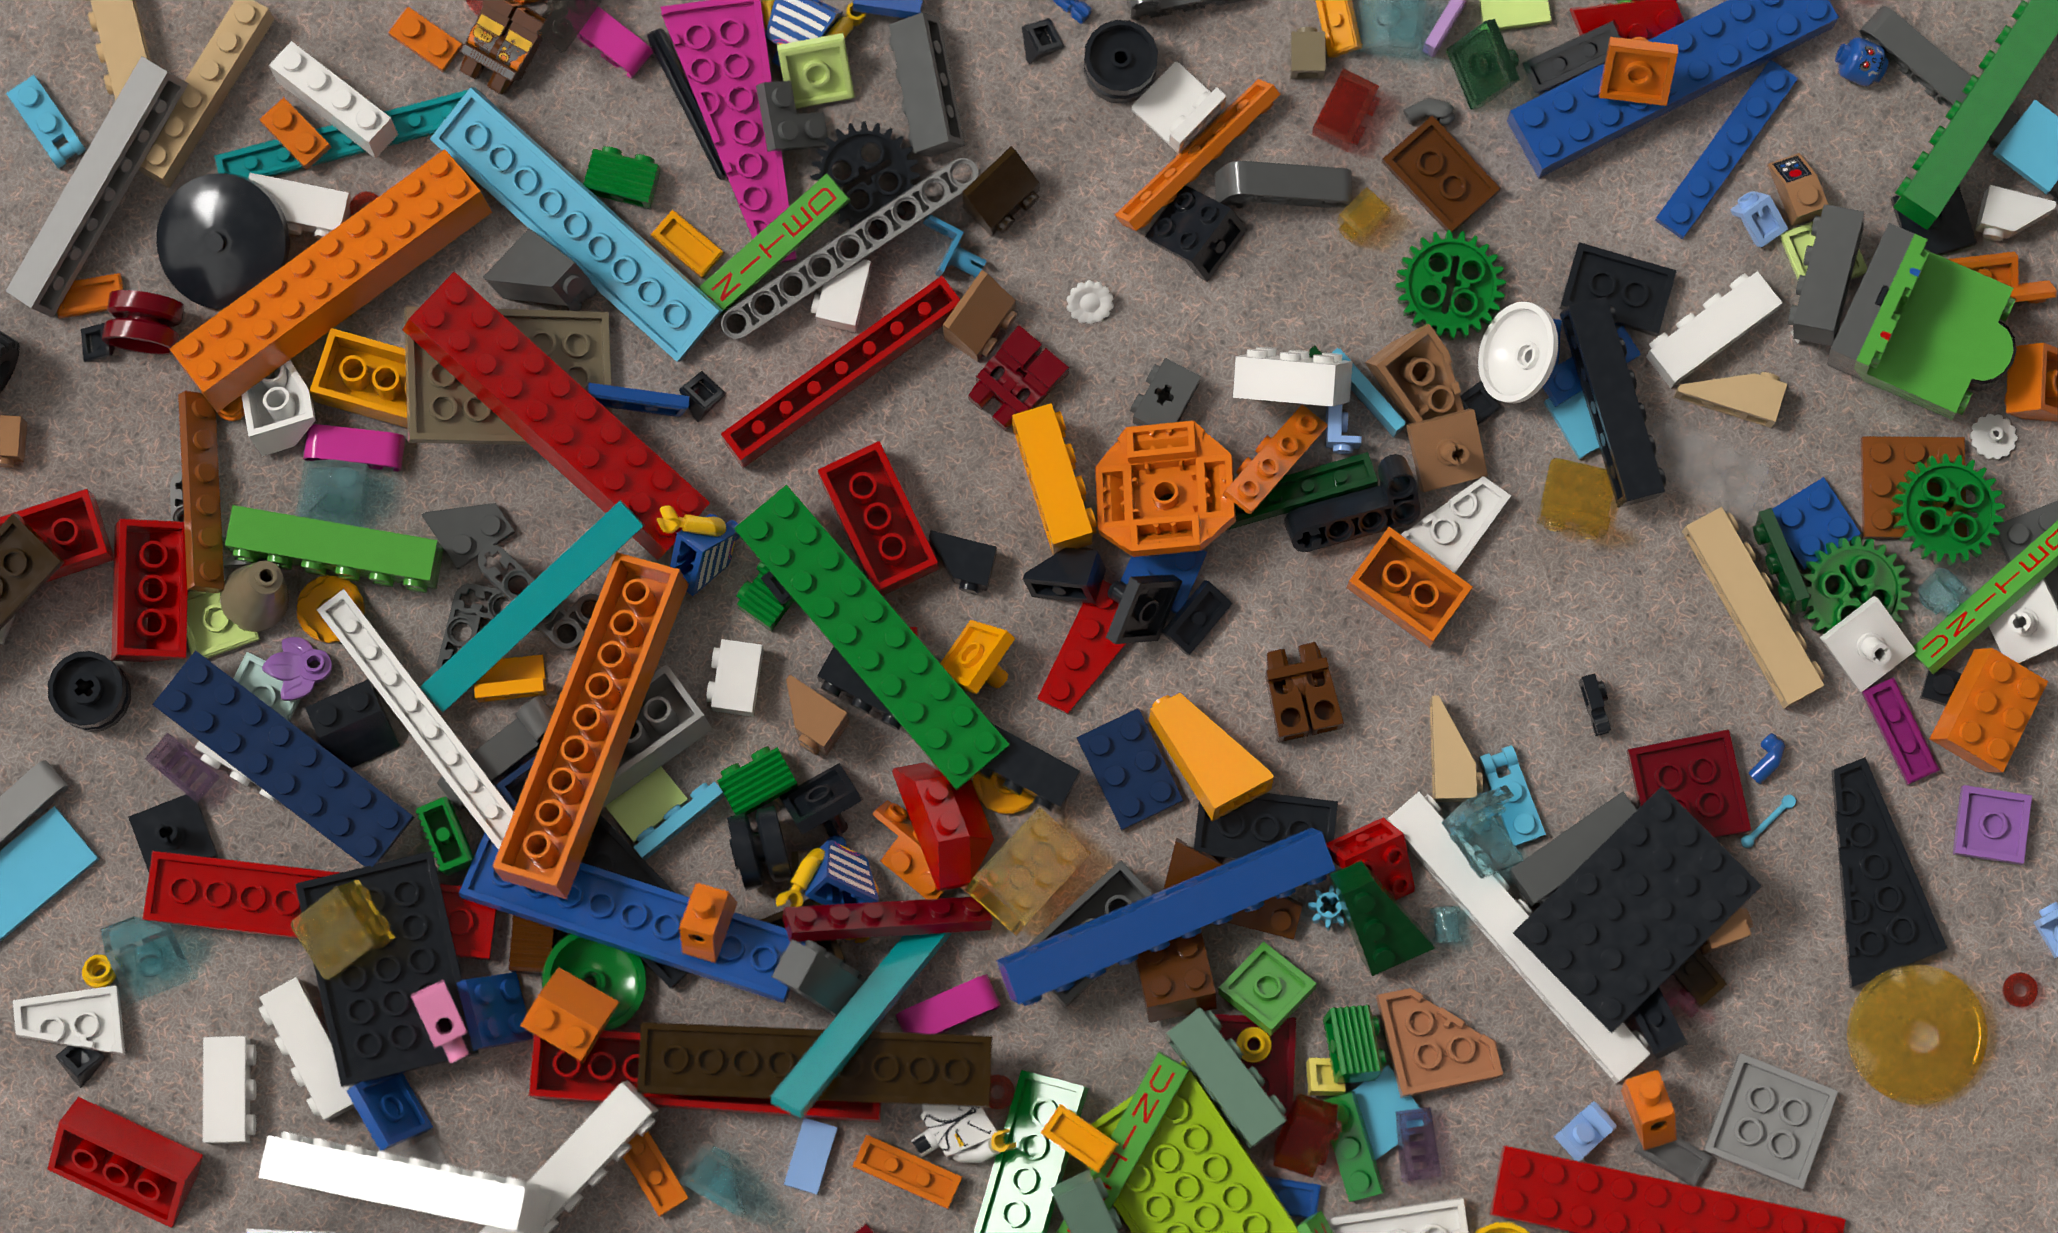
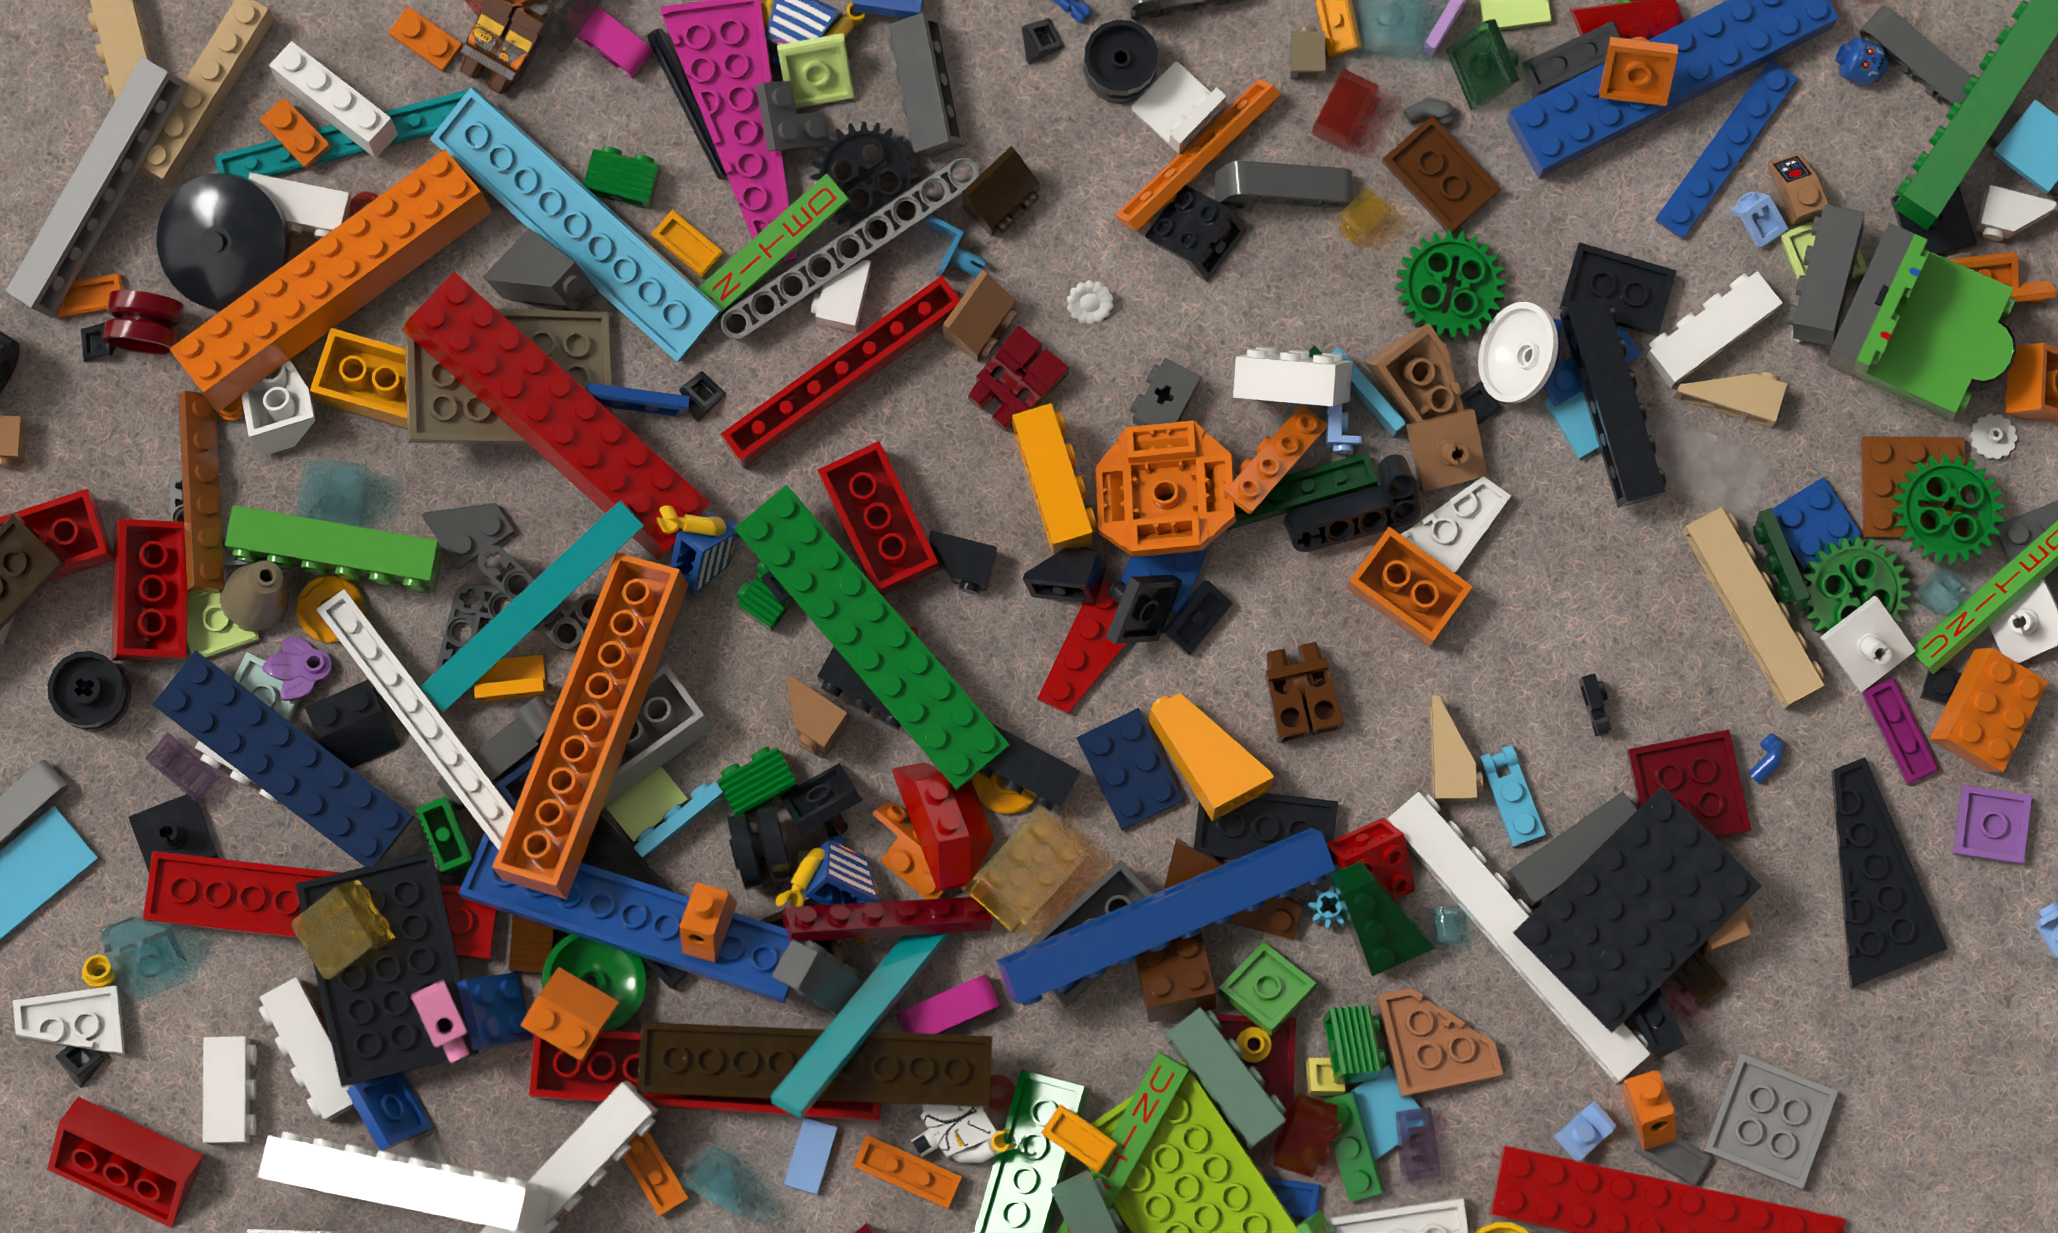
medium azure plate [6,75,86,169] -> none
dark pink beam [303,424,406,472] -> none
white brick [706,639,764,717] -> none
light orange tile [940,619,1016,694] -> none
clear light blue bracket [1442,785,1524,879] -> none
clear yellow bracket [1536,458,1613,540] -> none
medium azure hinge [1741,795,1796,848] -> none
clear yellow dish [1847,964,1988,1105] -> none
clear red plate [2002,972,2038,1008] -> none

